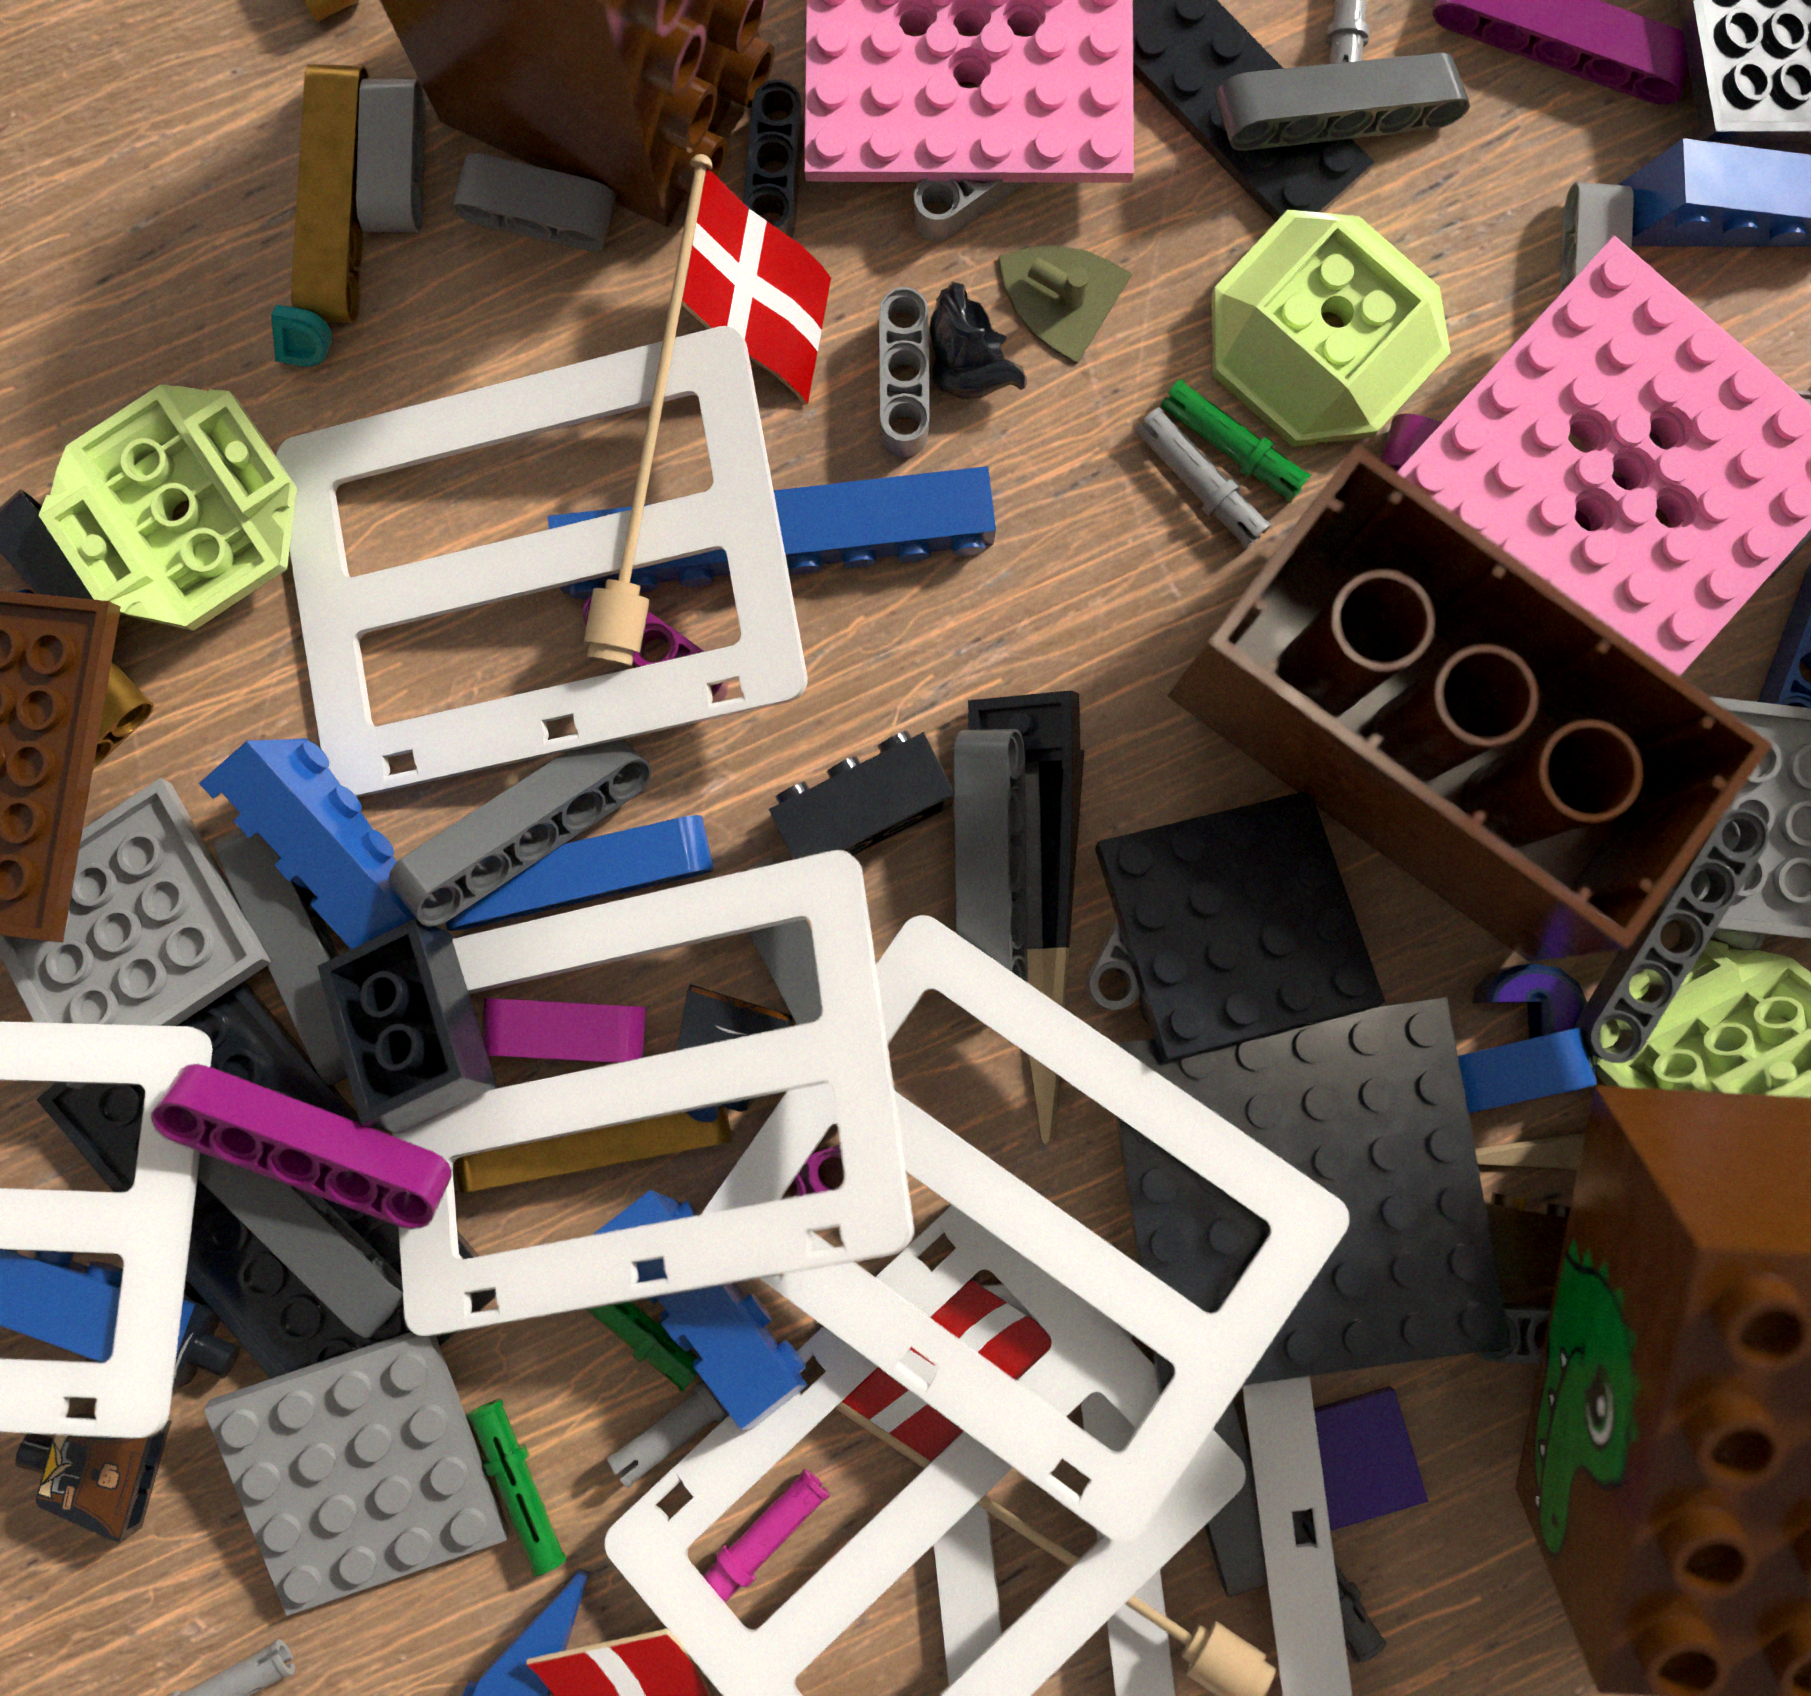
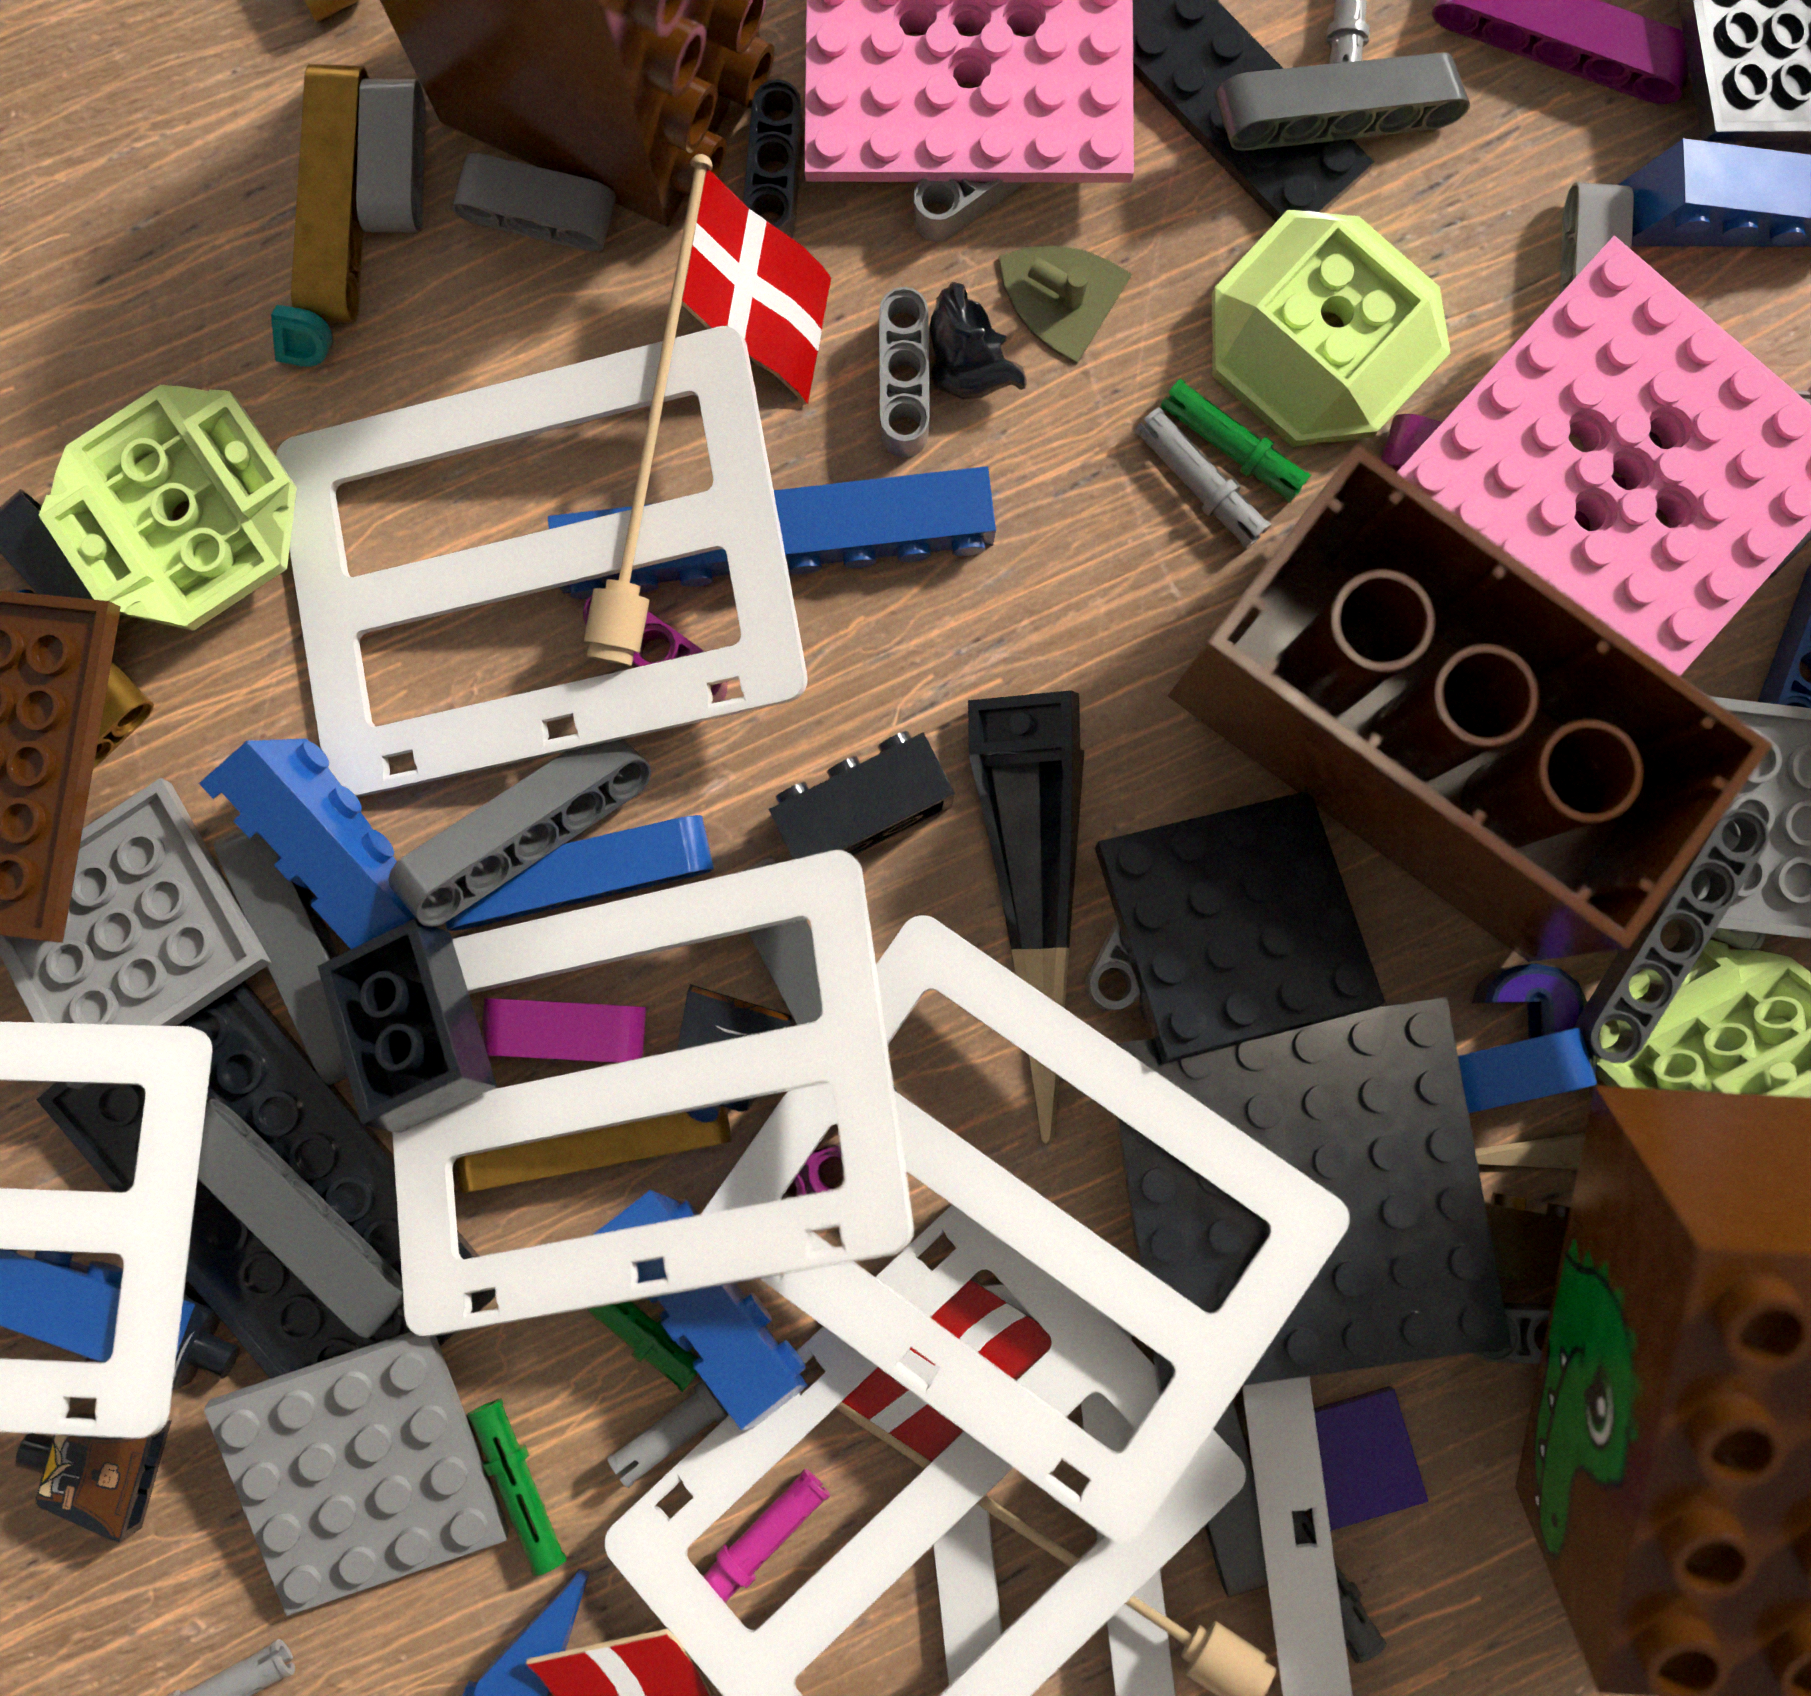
magenta beam [151,1064,452,1229] -> none
dark grey beam [954,729,1028,983] -> none

